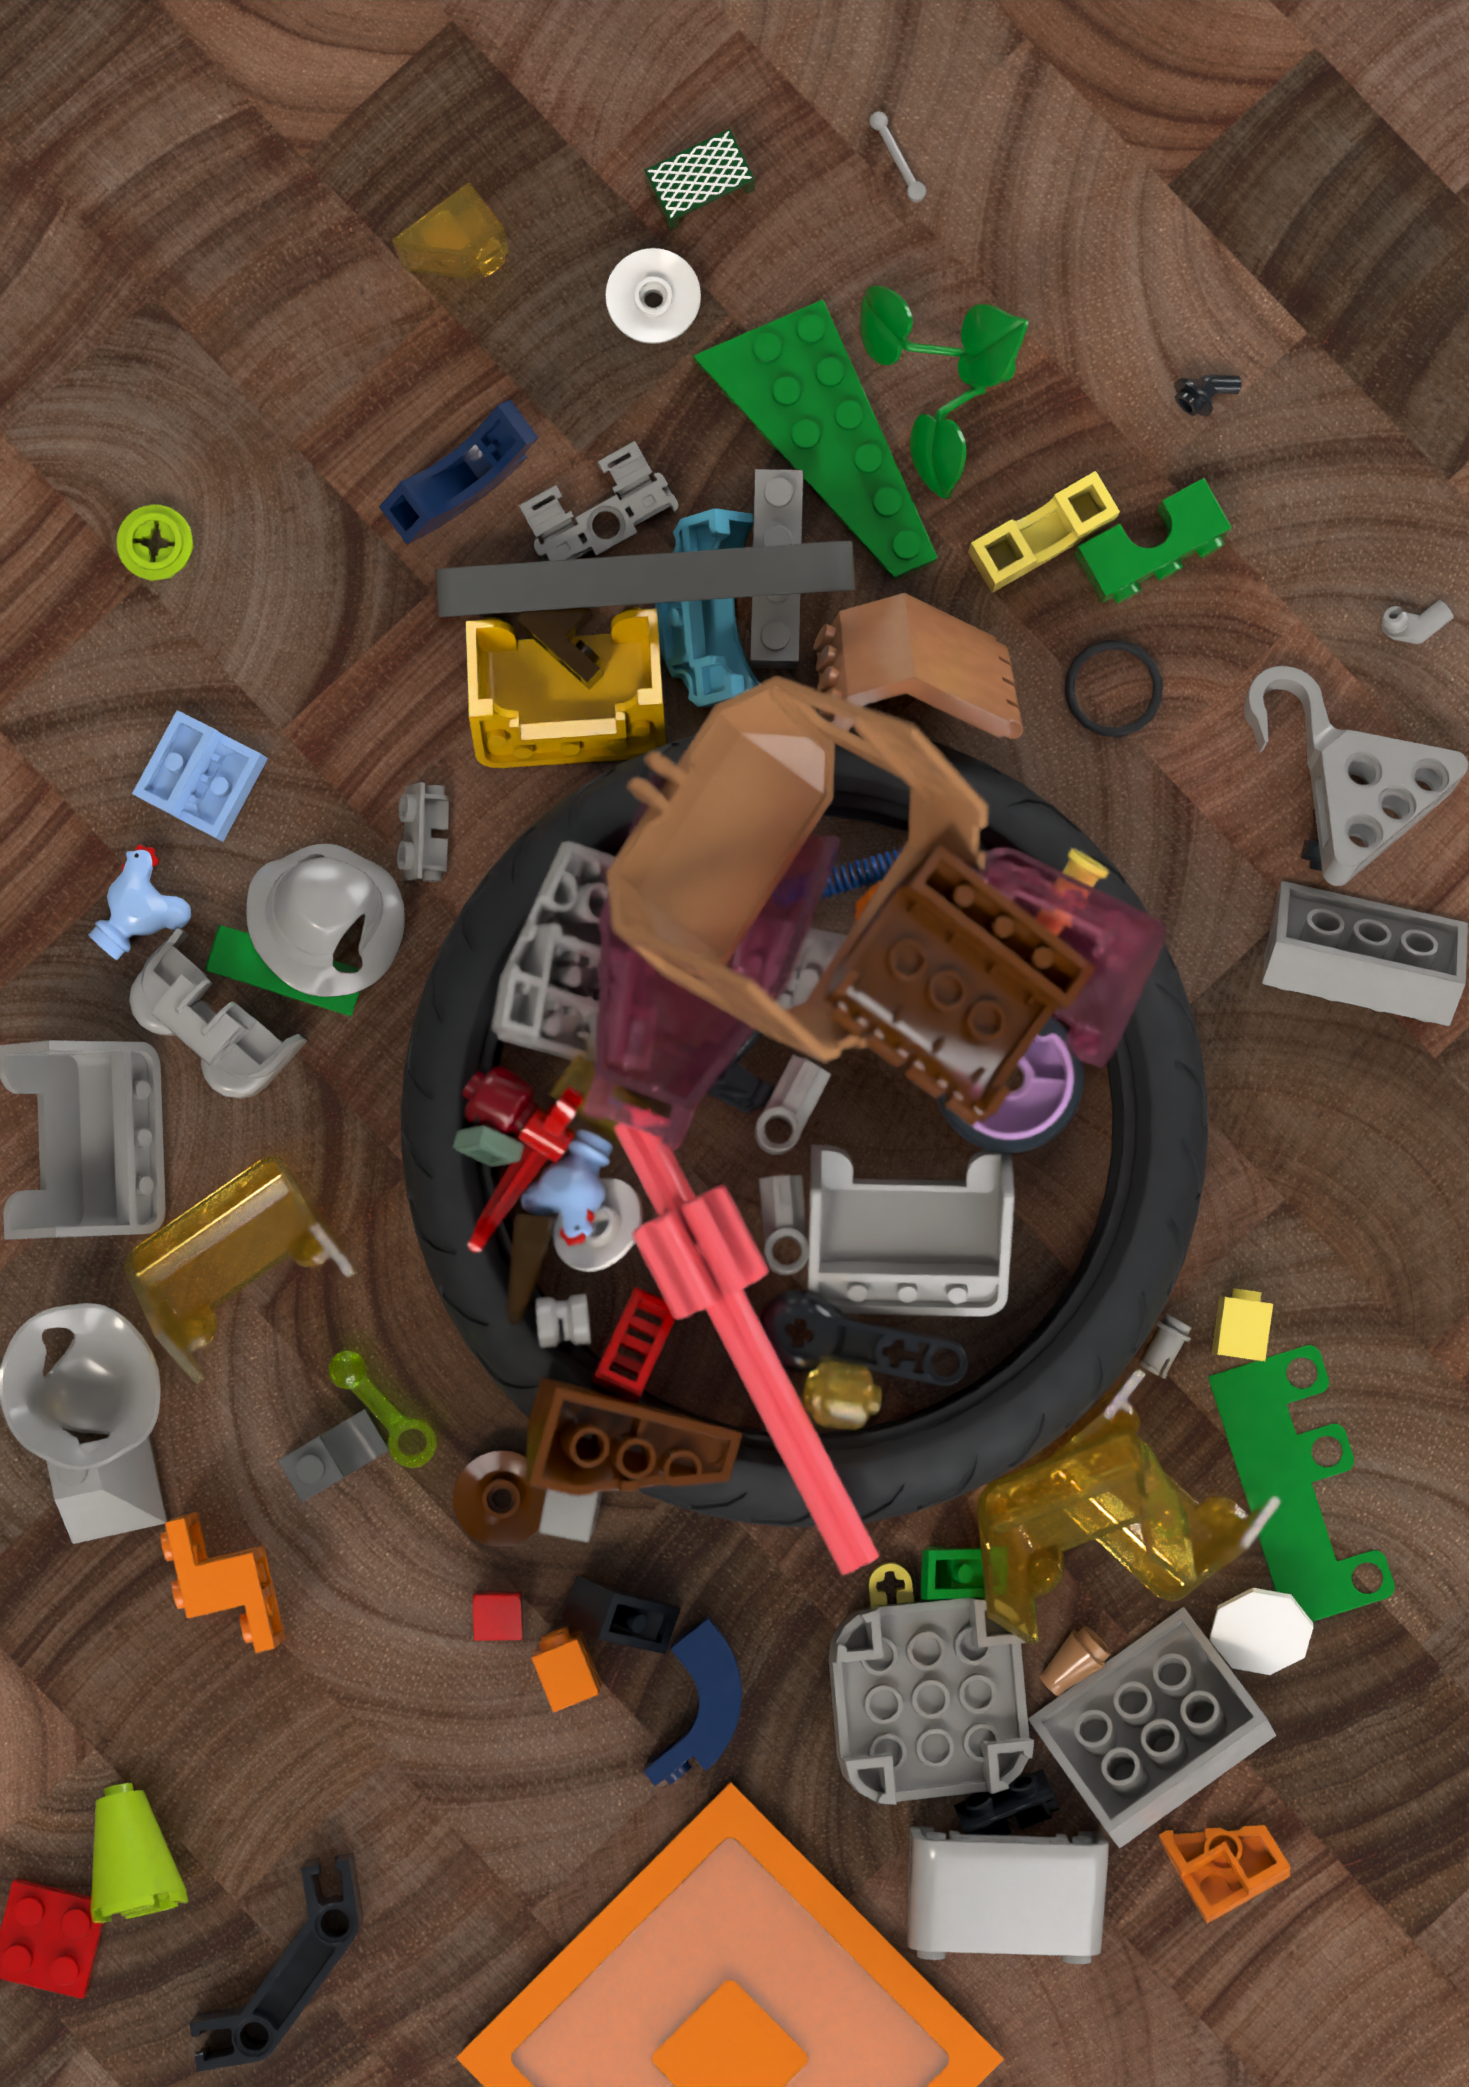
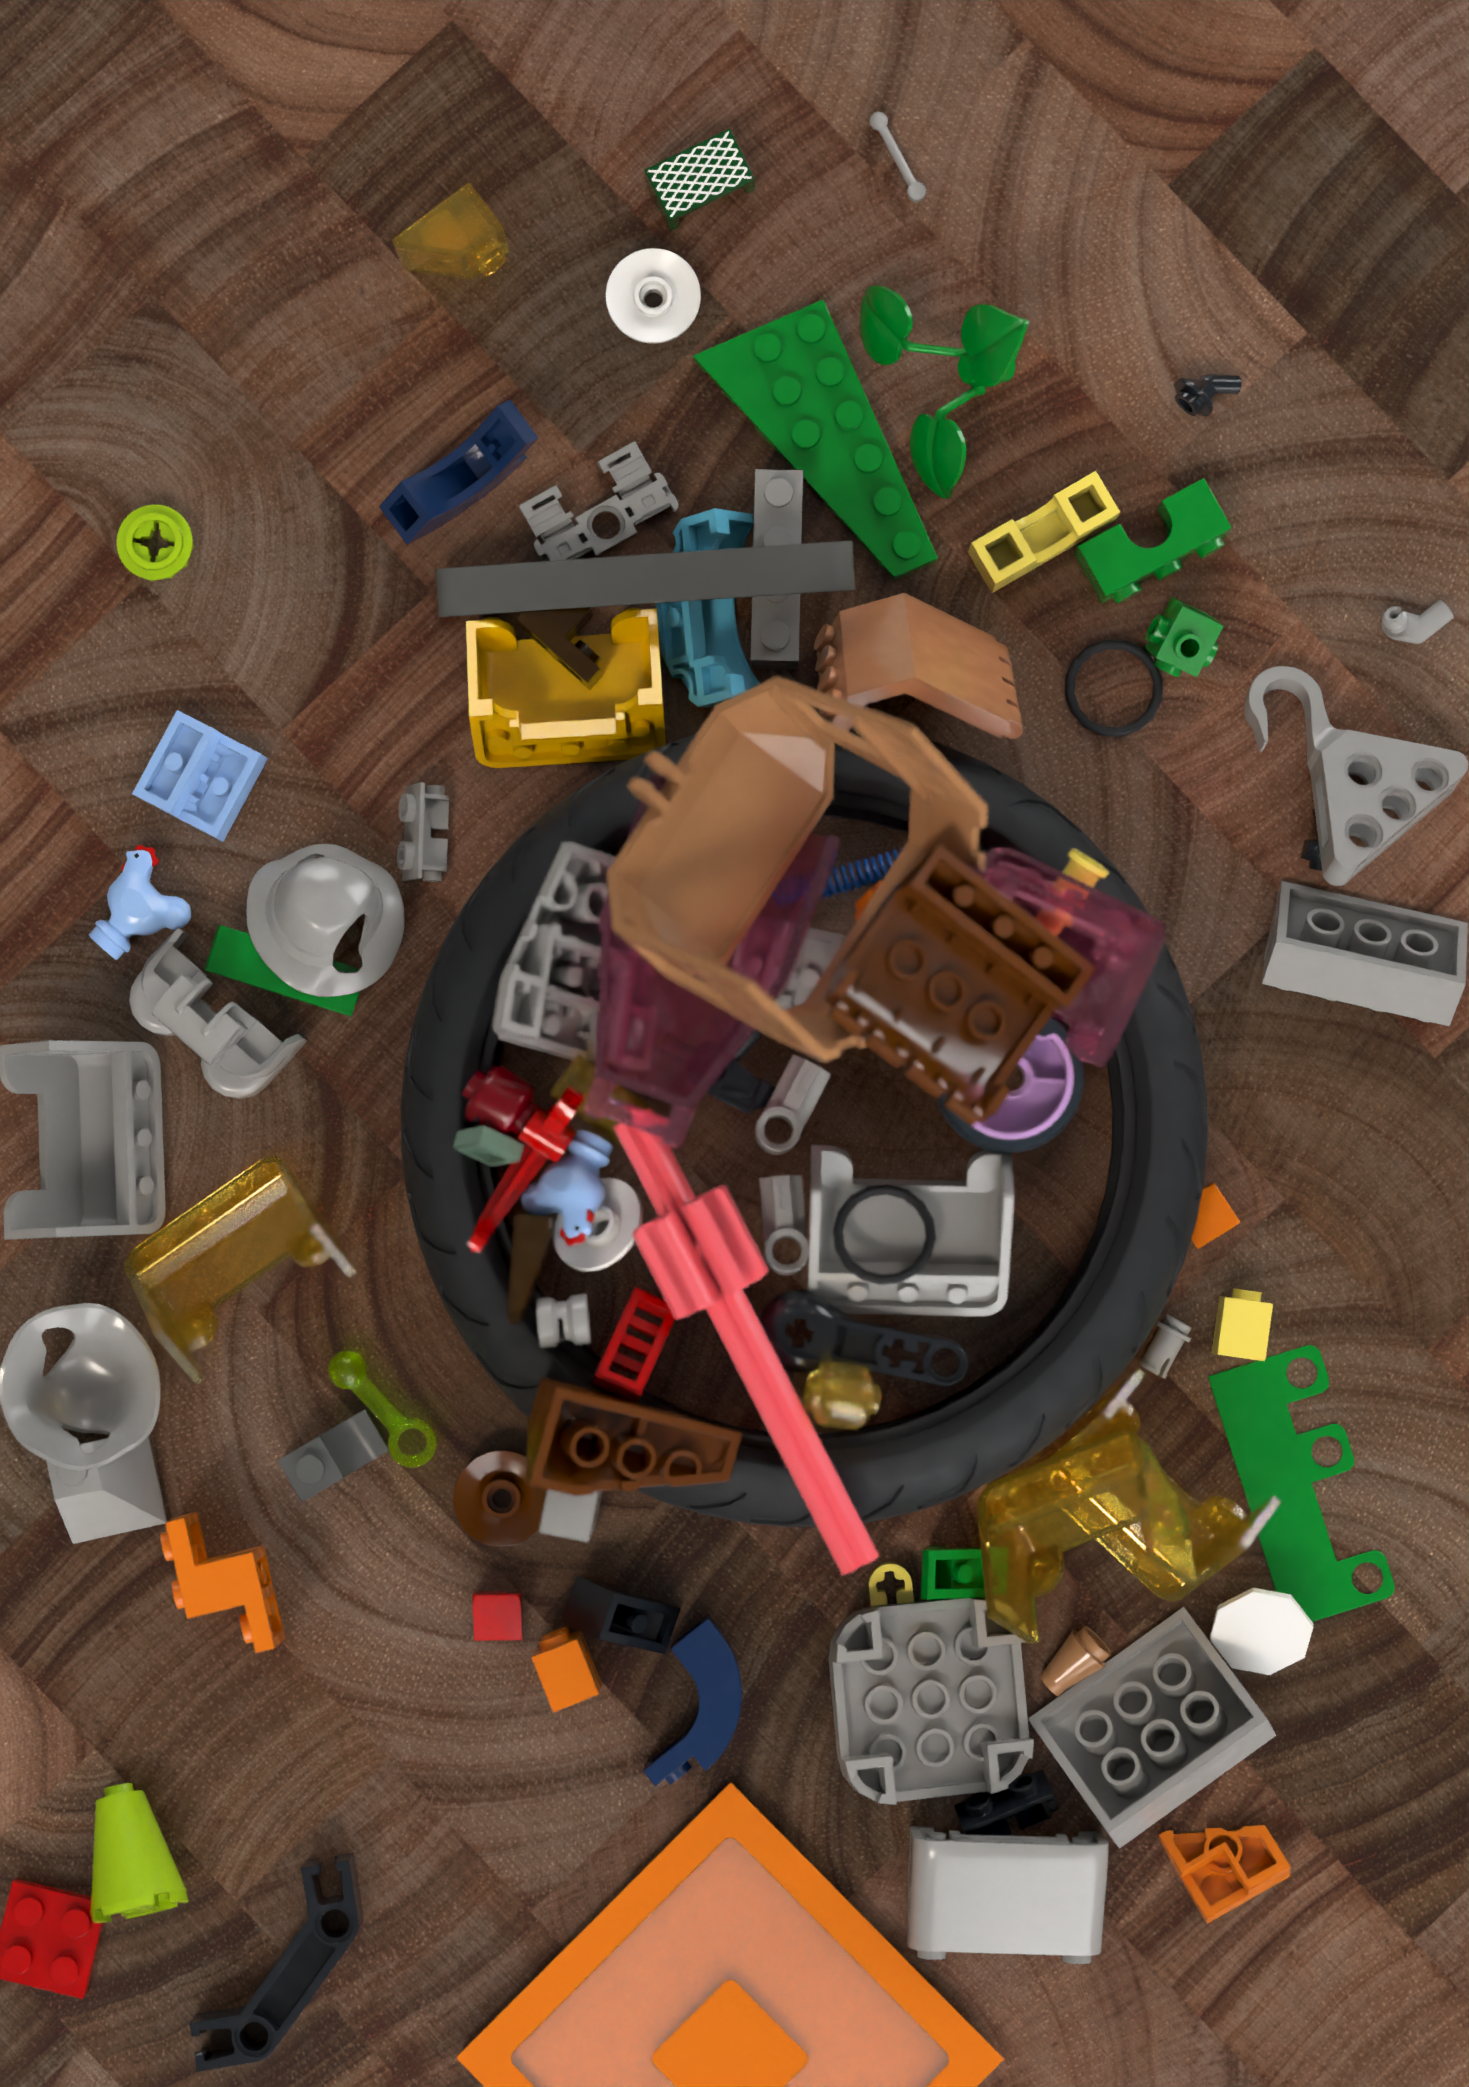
none -> black piece [832,1184,936,1285]
none -> green brick [1145,596,1224,677]
none -> orange slope [1191,1183,1240,1249]

